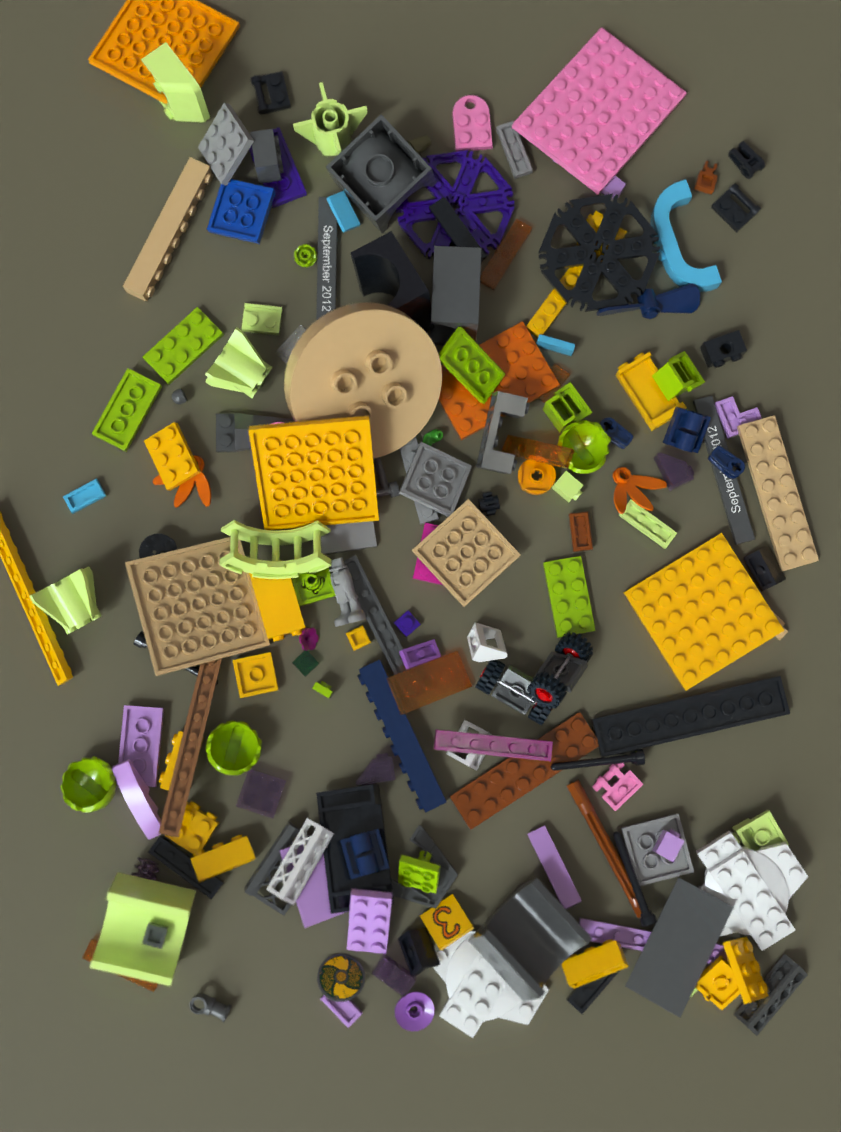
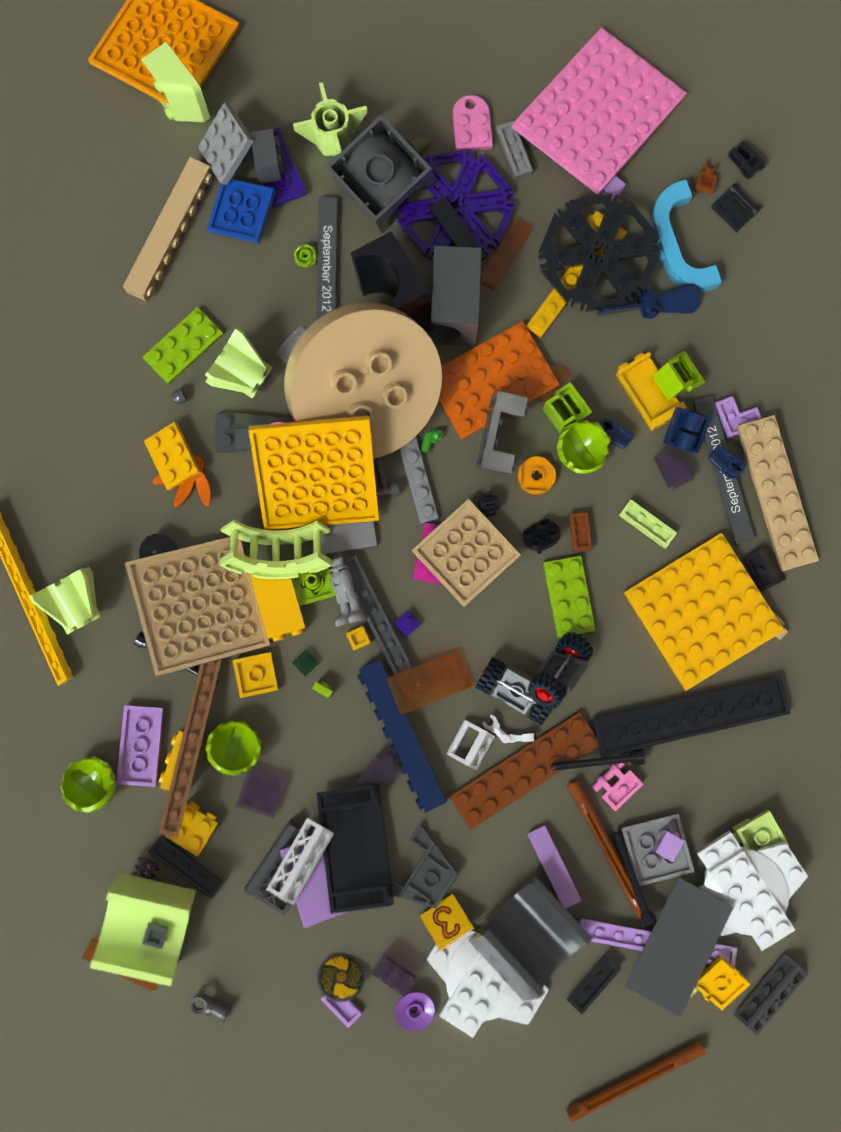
medium azure tile [63,478,107,514] -> none
lime plate [91,368,162,452] -> none
lavender slope [111,759,161,840] -> none
yellow brick [190,834,255,883] -> none
yellowish green plate [242,303,283,335] -> none
black plate [250,71,291,115] -> none
magenta plant [299,627,319,651] -> none
medium azure tile [326,191,360,233] -> none
dark blue plate [340,829,390,880] -> none
lavender plate [347,889,392,954] -> none
lime plate [398,851,440,894] -> none
black panel [398,927,440,976] -> none
light grey plate [399,442,472,517] -> none
medium lavender plate [399,639,441,670] -> none
magenta plate [434,729,553,761] -> none
lime tile [438,327,506,404] -> none
white tile [467,622,507,662] -> none
clear orange tile [501,435,575,469] -> none
medium azure tile [536,334,575,356] -> none
yellowish green brick [552,471,584,503] -> none
yellow brick [561,939,629,988] -> none
orange plant [613,467,667,514] -> none
black brick [700,330,747,368] -> none
yellow plate [723,937,769,1004] -> none
none -> white piece [482,715,534,743]
none -> black plate [522,518,561,554]
none -> dark orange piece [566,1041,706,1122]

